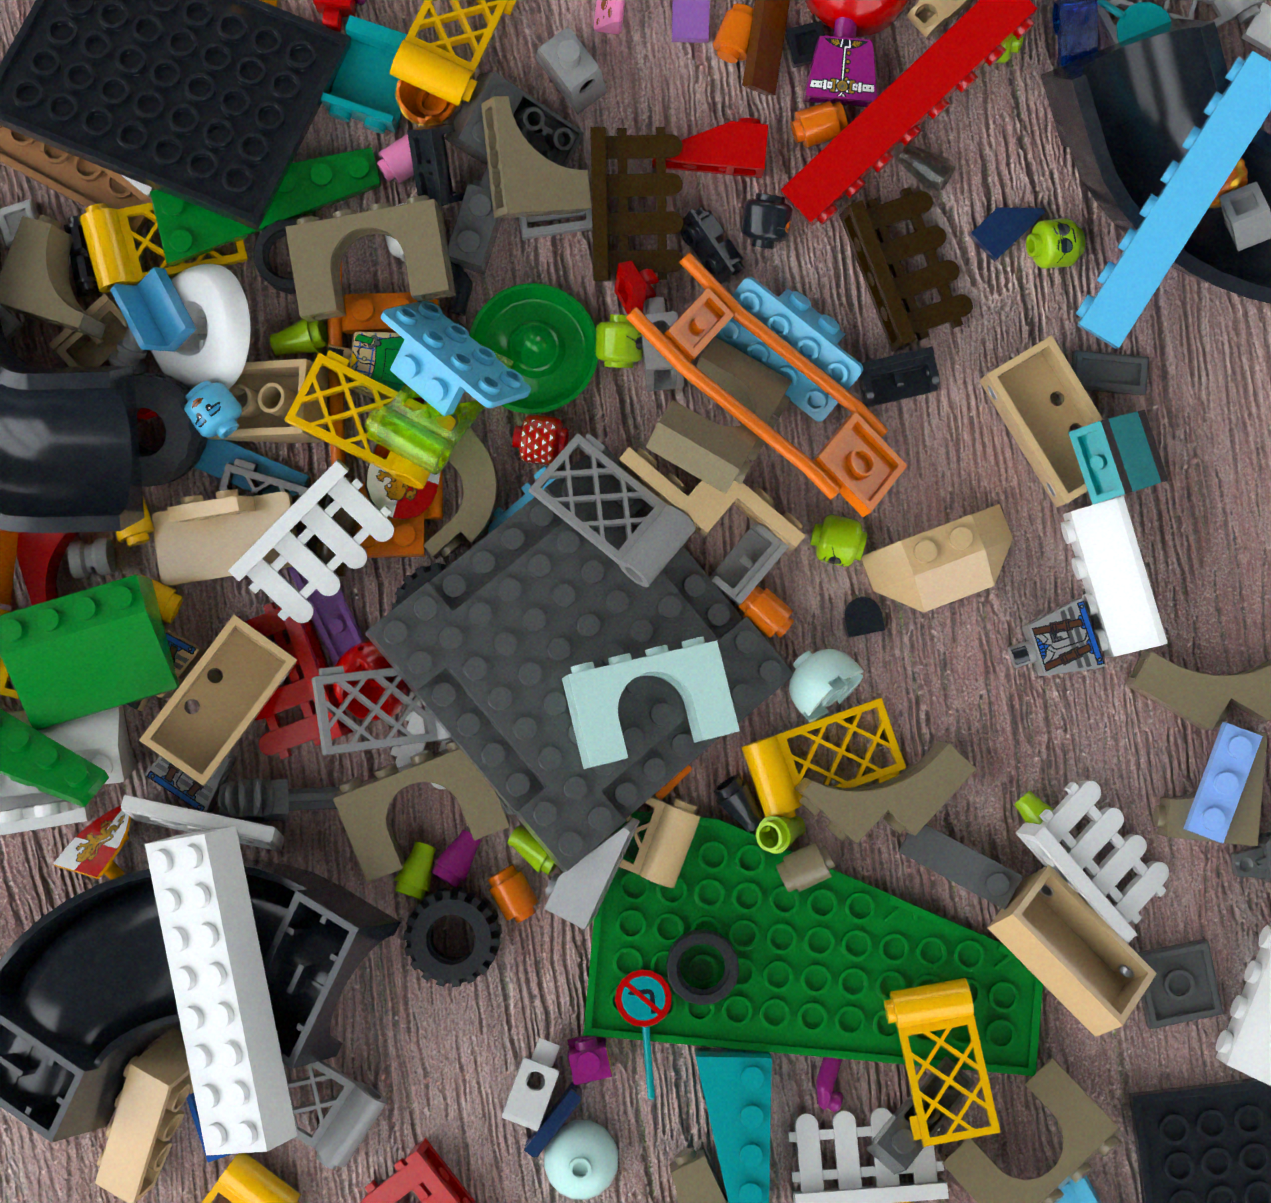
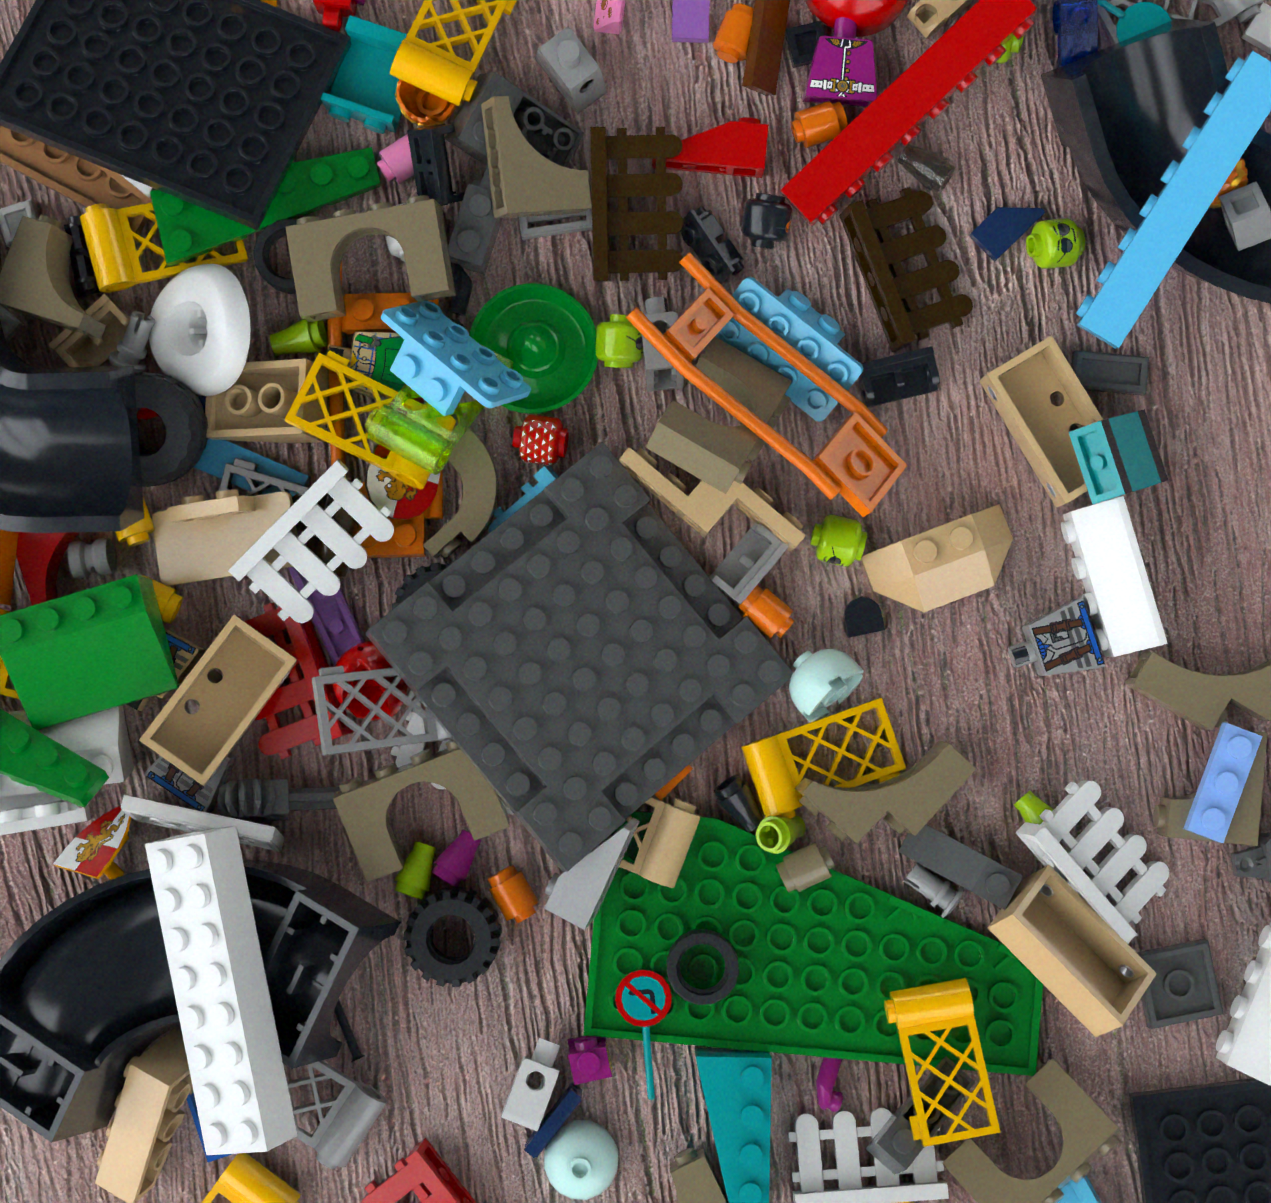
dark azure panel [110,267,197,352] -> none
medium azure head [184,380,242,439] -> none
lime cone [507,825,557,875] -> none
light grey piece [529,433,696,588] -> none
light aqua arch [562,637,740,769] -> none
red tile [614,261,659,314] -> none
none -> black piece [334,999,365,1062]
none -> light grey pin [903,862,964,918]

